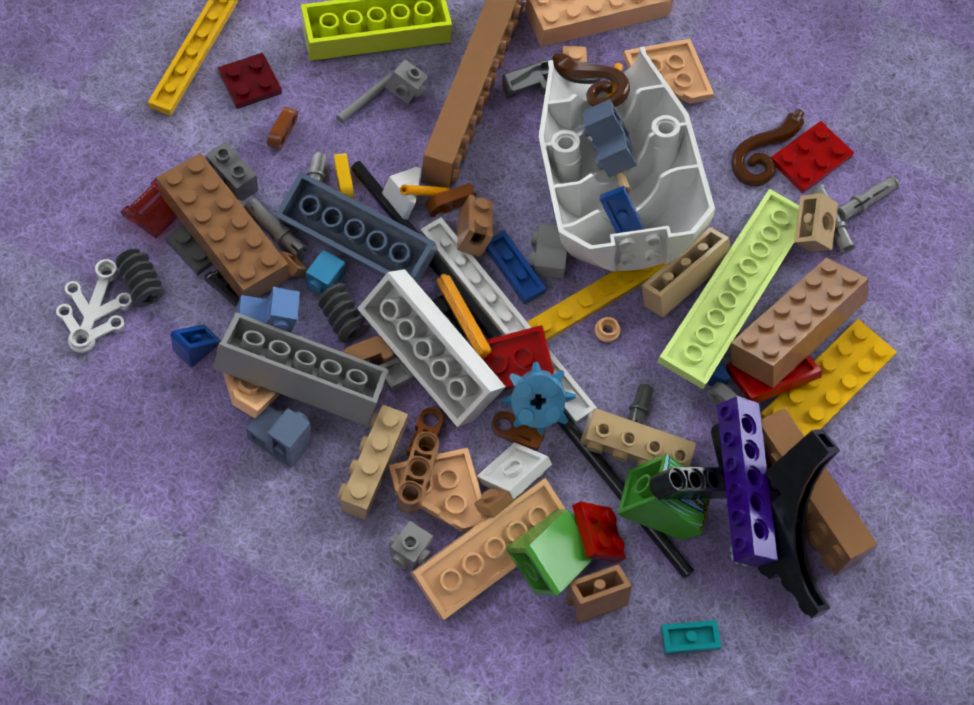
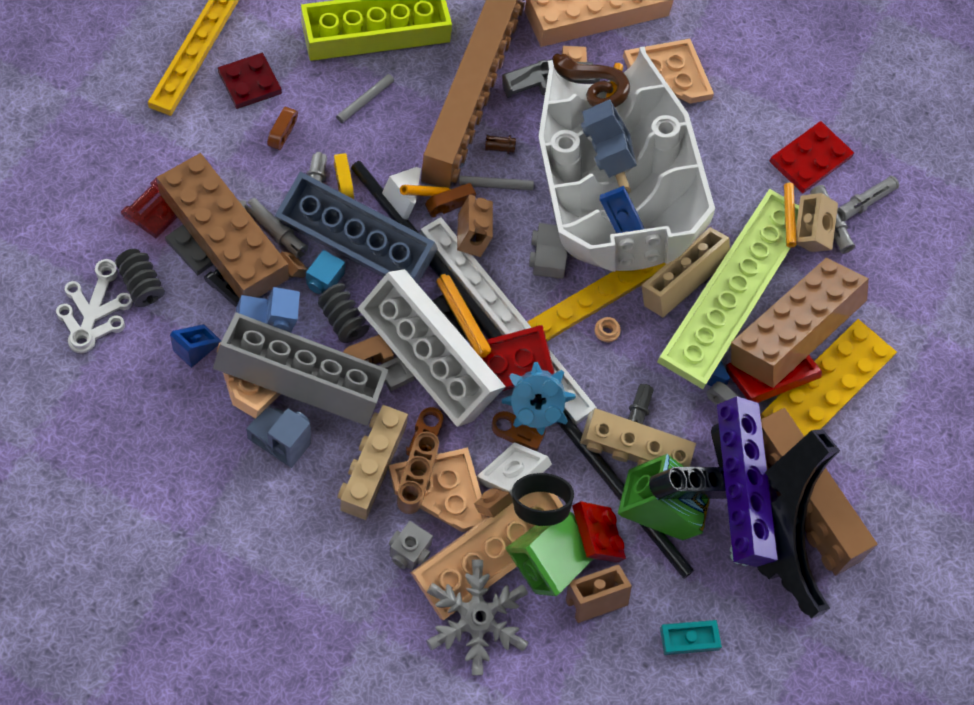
flat silver brick [205,142,258,200] -> none
light grey brick [385,59,428,104] -> none
blue plate [485,231,547,304] -> none
reddish brown plant [731,109,804,186] -> none
none -> light grey piece [426,560,528,675]
none -> light grey piece [459,176,534,190]
none -> reddish brown pin [485,135,516,155]
none -> black tyre [512,473,574,526]
none -> light orange piece [784,182,797,248]

